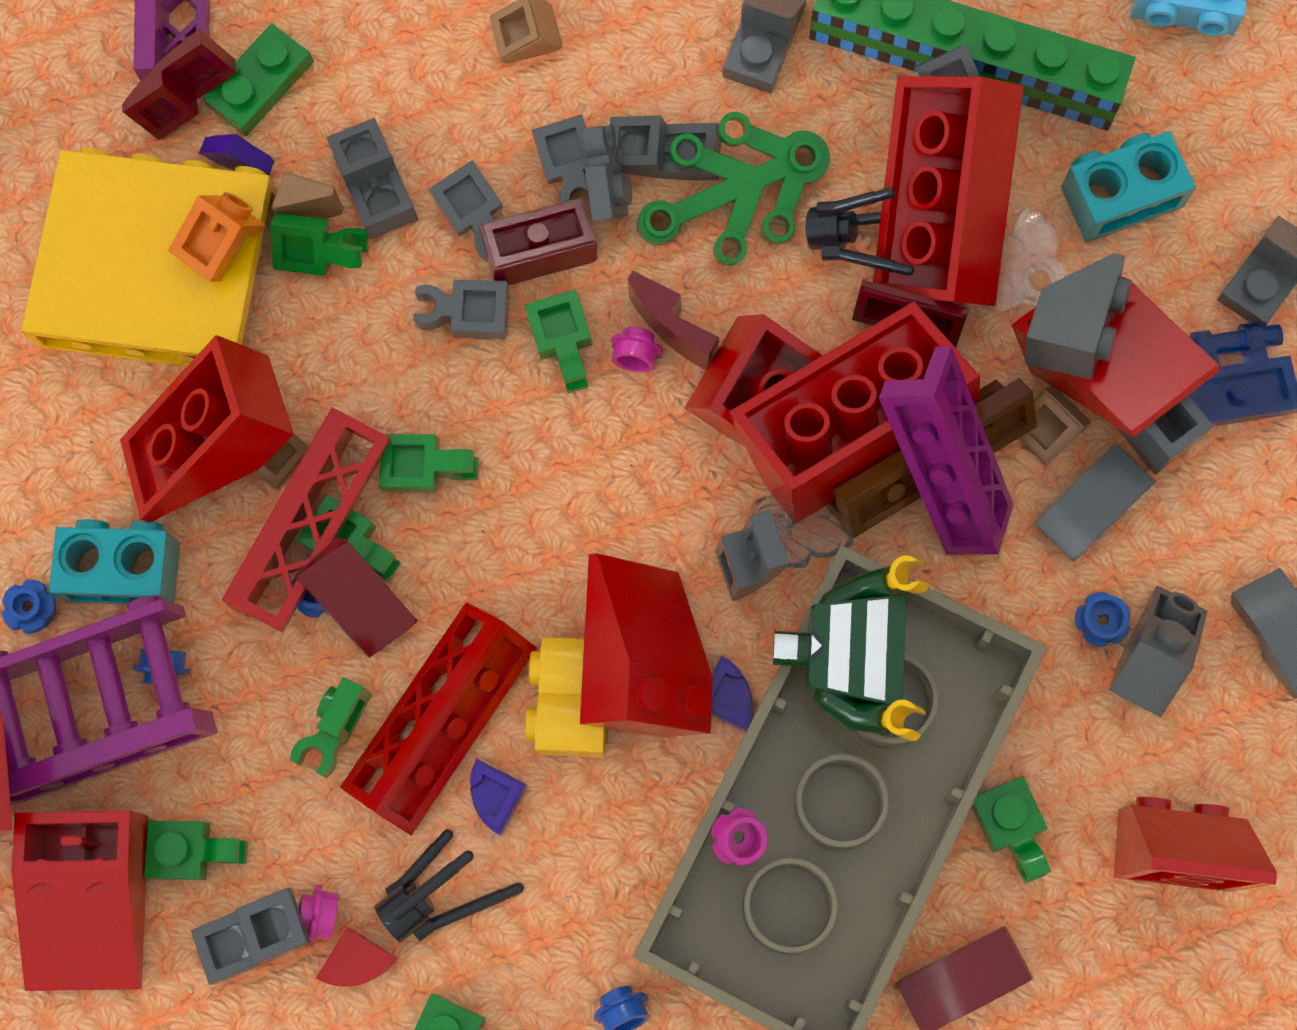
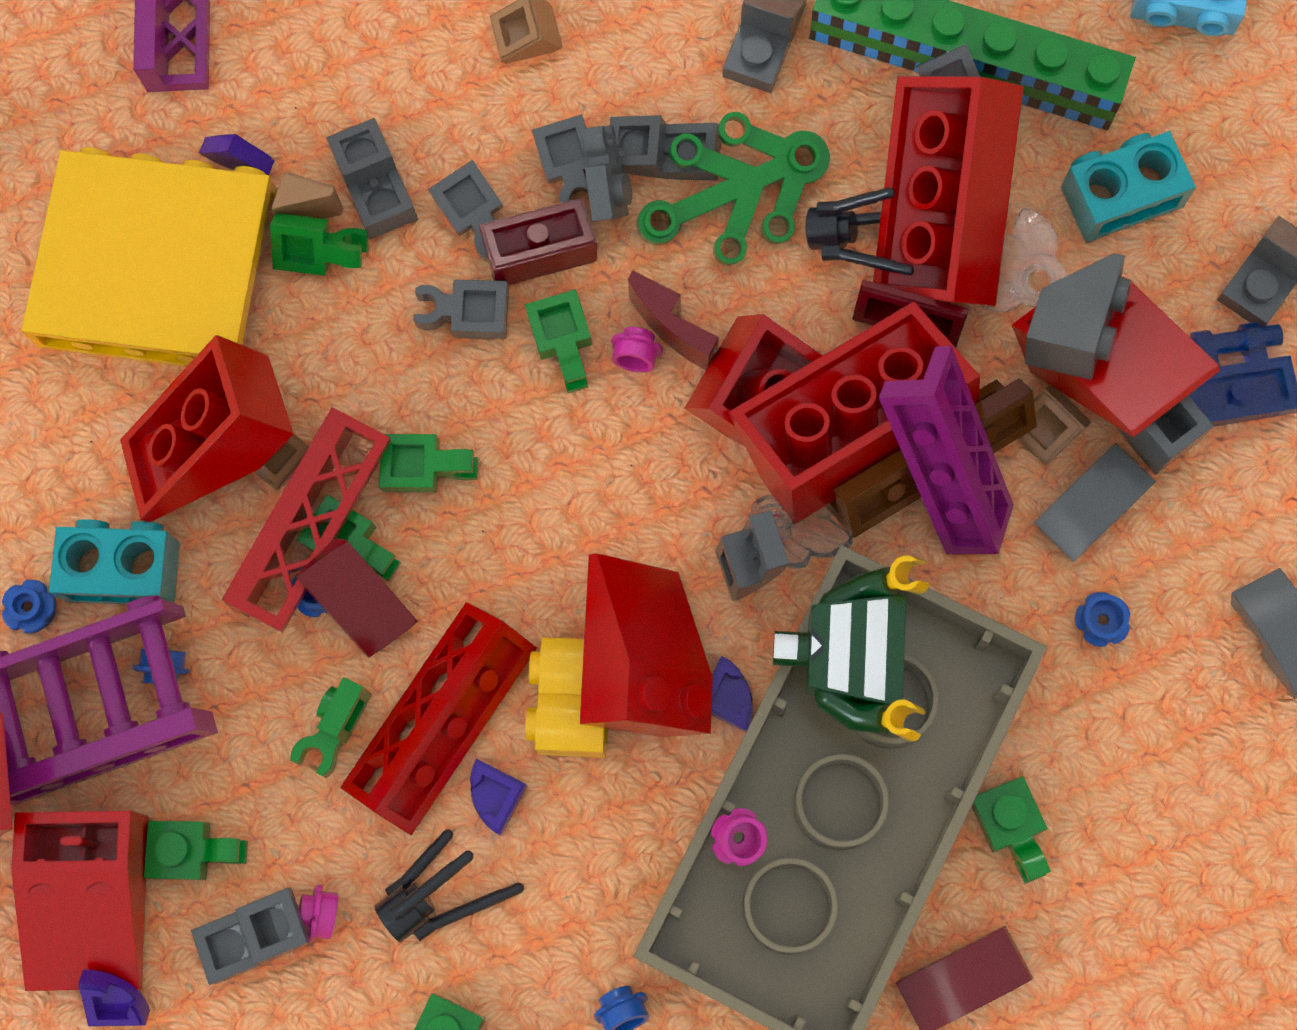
dark red slope [122,29,237,140] -> none
orange bracket [168,192,264,282] -> none
green plate [203,23,314,136] -> none
red tile [316,928,398,987] -> none
dark grey slope [1109,585,1208,717] -> none
red slope [1114,797,1277,892] -> none
none -> dark purple tile [78,970,150,1027]

